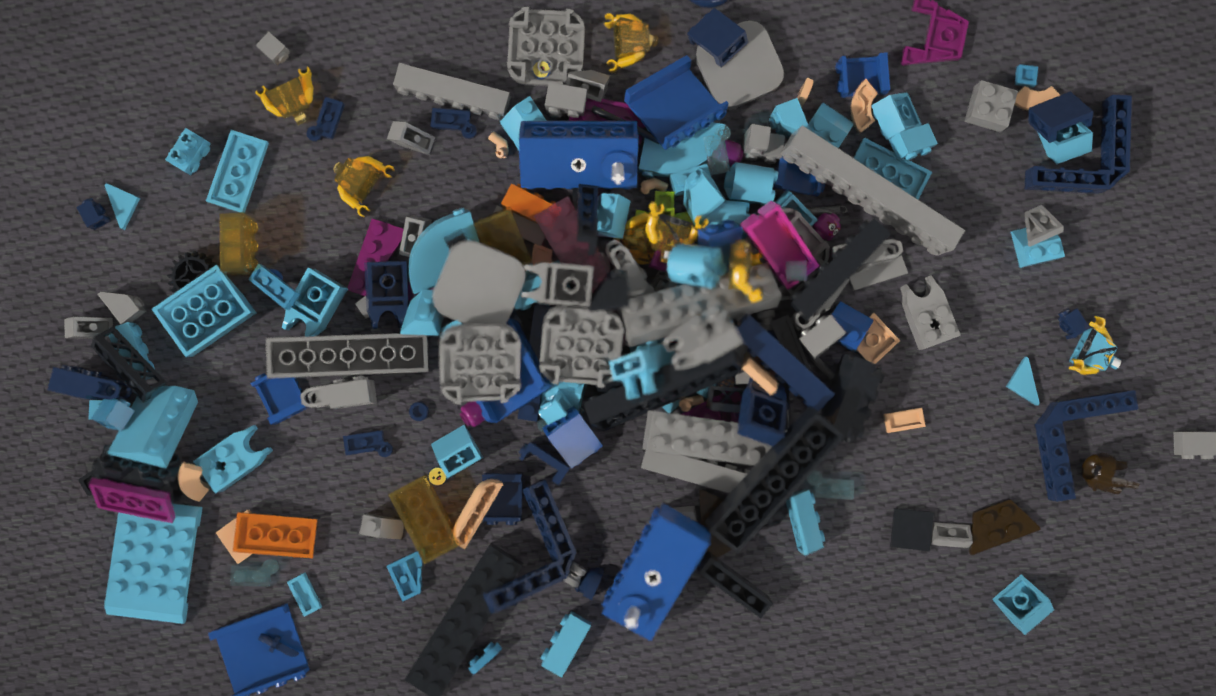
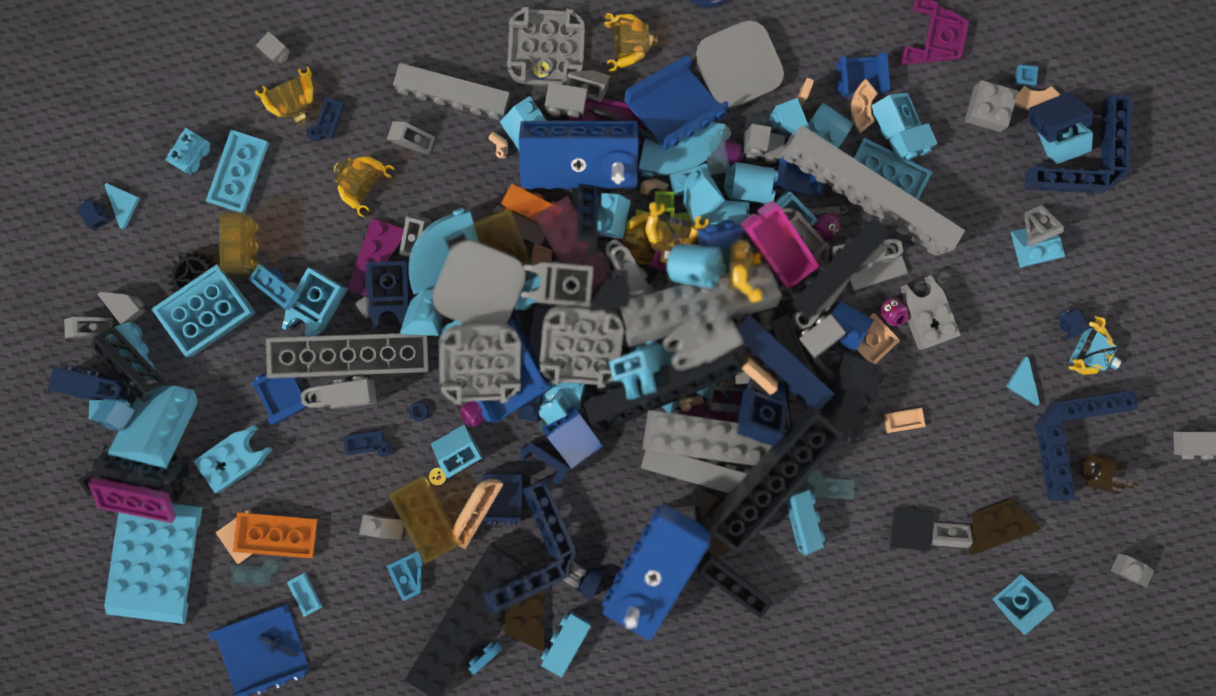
light nougat tile [178,462,210,502] -> none
dark blue hinge [431,108,477,139] -> none
dark blue panel [687,8,748,68] -> none
clear light blue brick [786,261,807,281] -> none
none -> dark brown wing [505,590,545,651]
none -> magenta head [880,298,909,326]
none -> light grey slope [1111,553,1154,588]

